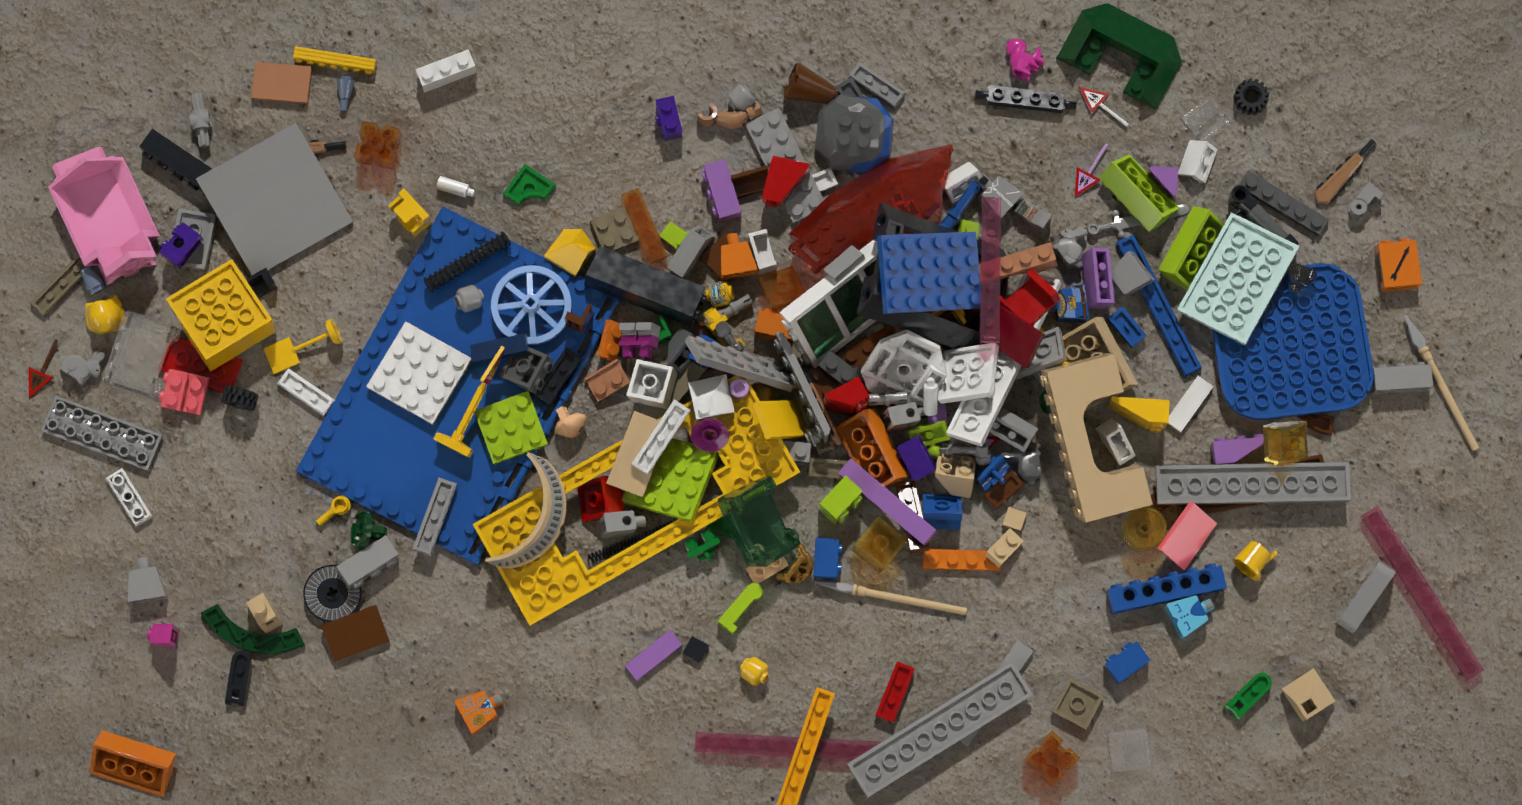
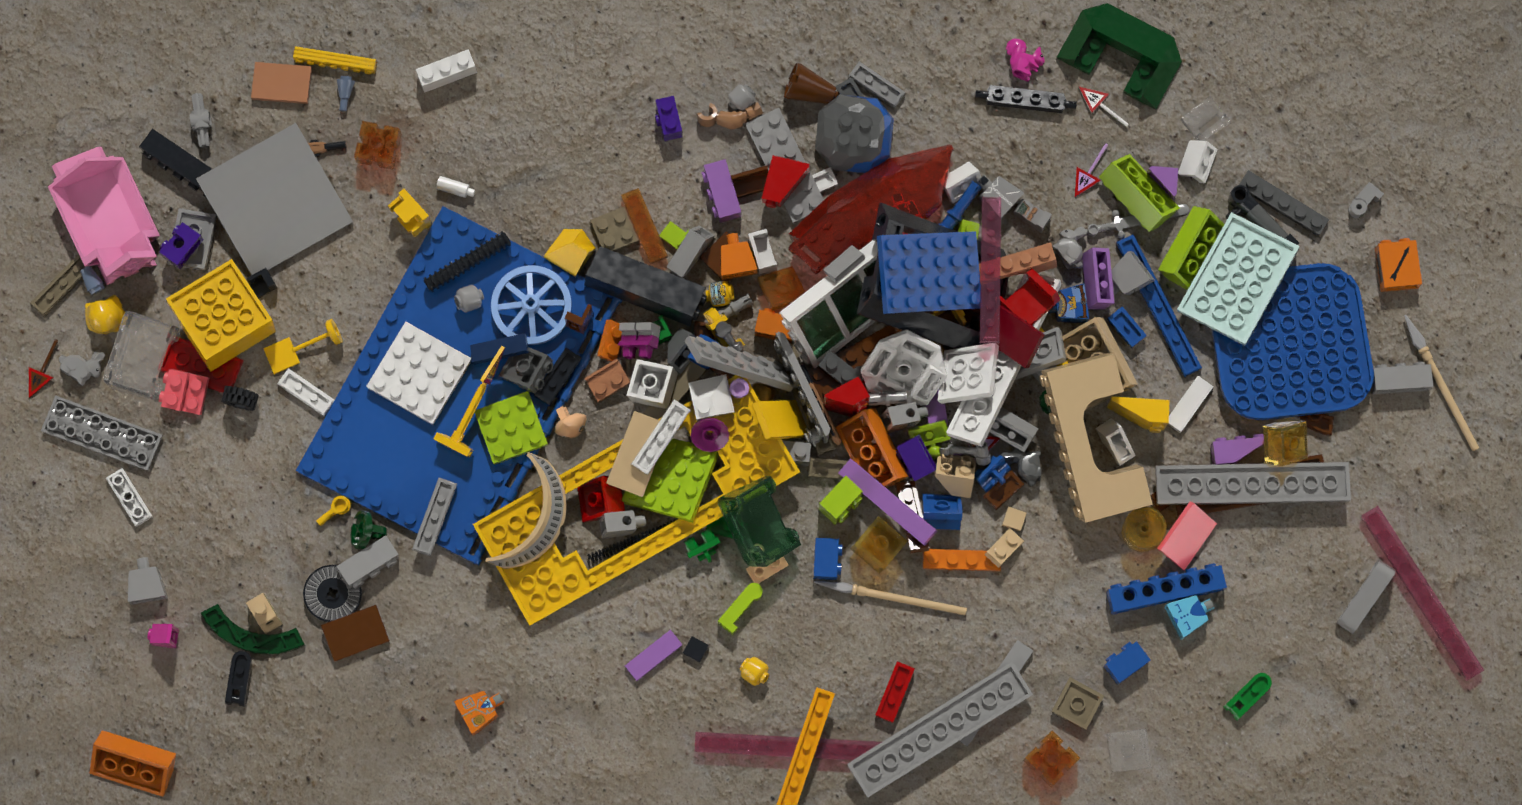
green tile [503,164,556,206] -> none
pearl gold piece [776,544,814,584] -> none
white cylinder [924,377,938,416] -> none
black tyre [1233,78,1269,115] -> none
yellow hat [1233,541,1278,581] -> none
tan slope [1281,668,1335,722] -> none
clear smoke helmet [1288,262,1318,293] -> none
medium nougat sword [1315,139,1376,204] -> none

